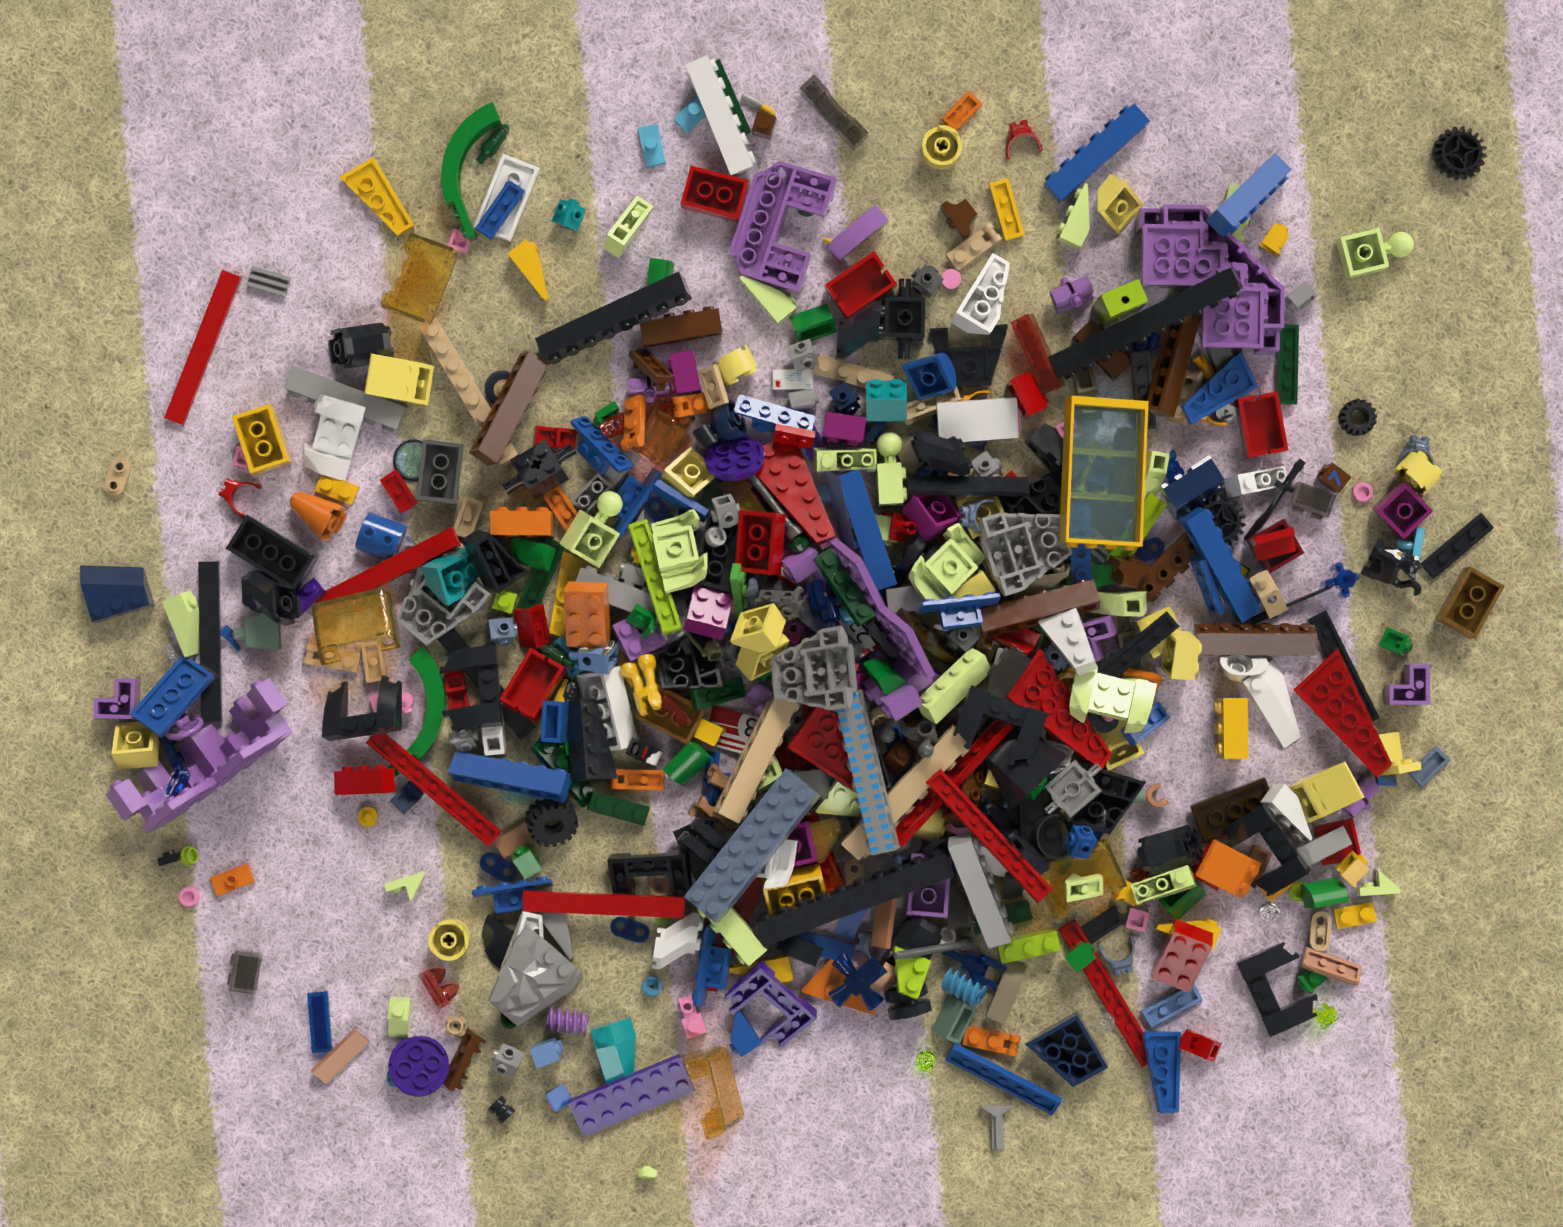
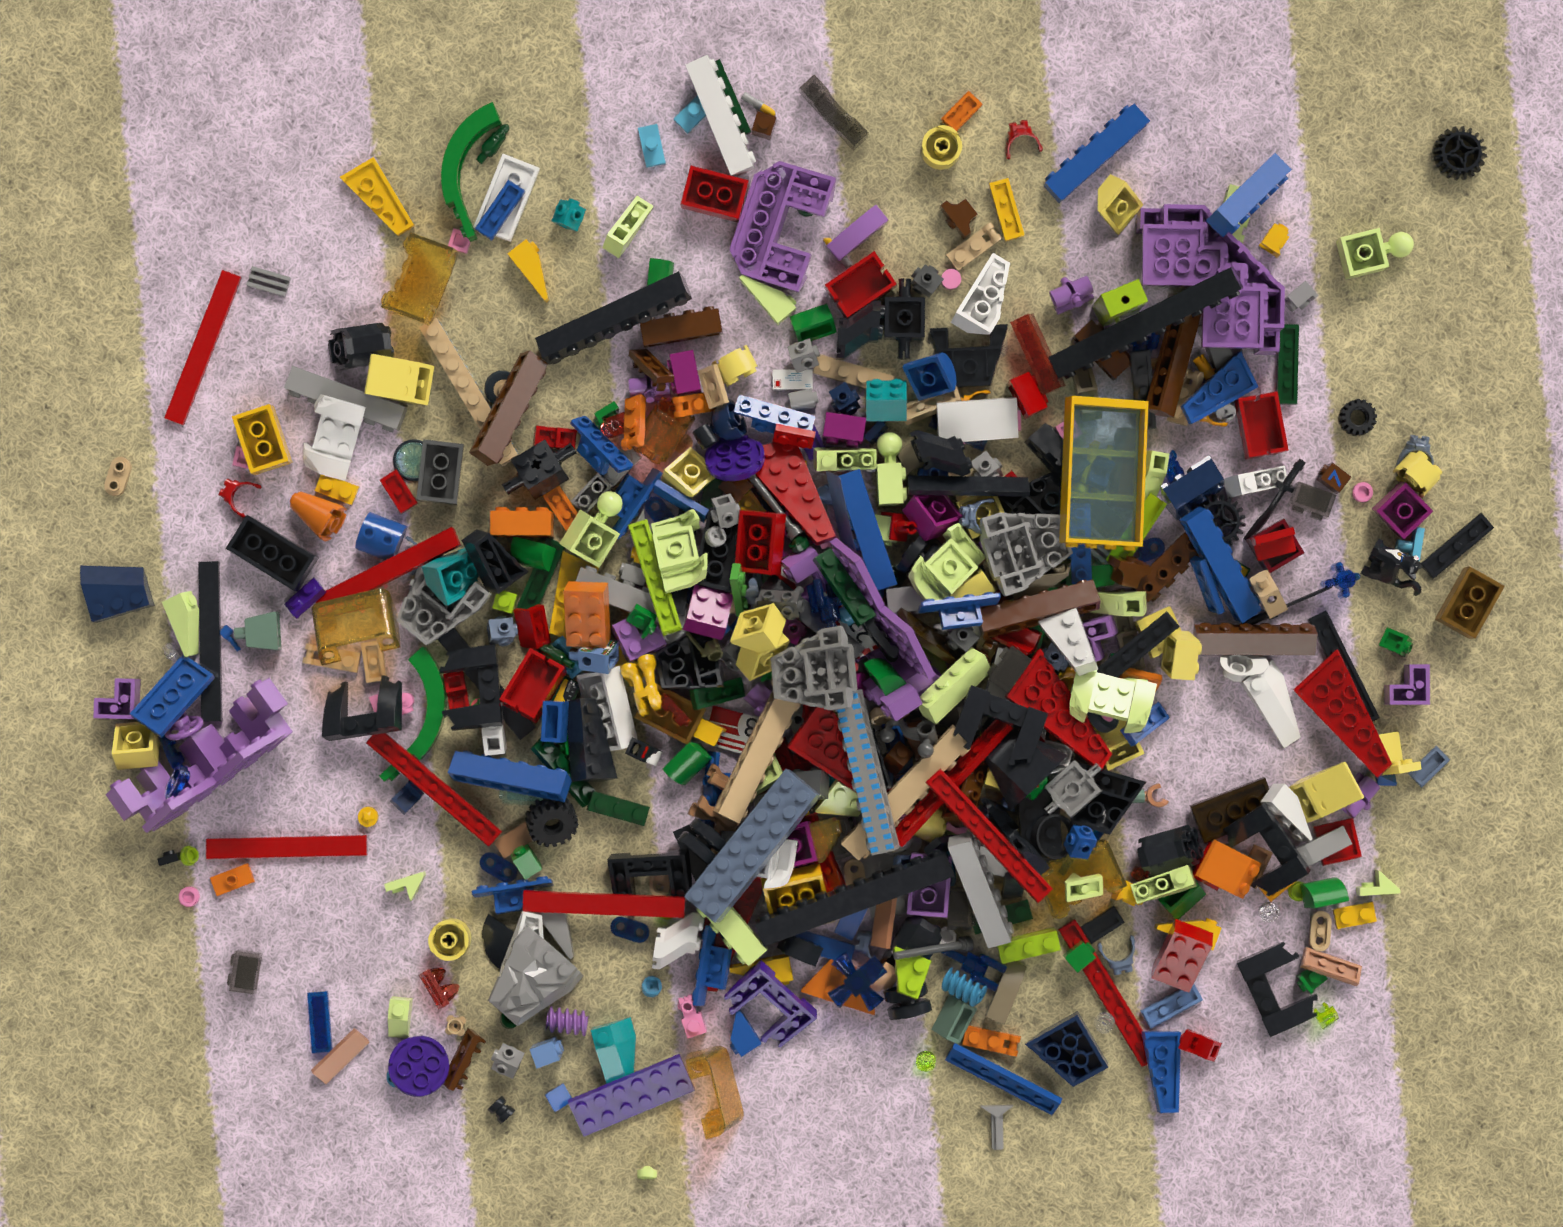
black brick [241,570,301,626] -> none
red brick [334,764,395,795] -> none
light grey brick [449,721,479,752] -> none
tan plate [452,496,485,551] -> none
orange plate [608,769,665,790] -> none
yellowish green slope [1057,183,1090,250] -> none
bright pink tile [1124,907,1150,932] -> none
yellow brick [1214,698,1248,759] -> none
yellow window [1335,851,1370,888] -> none
none -> red tile [206,835,368,859]

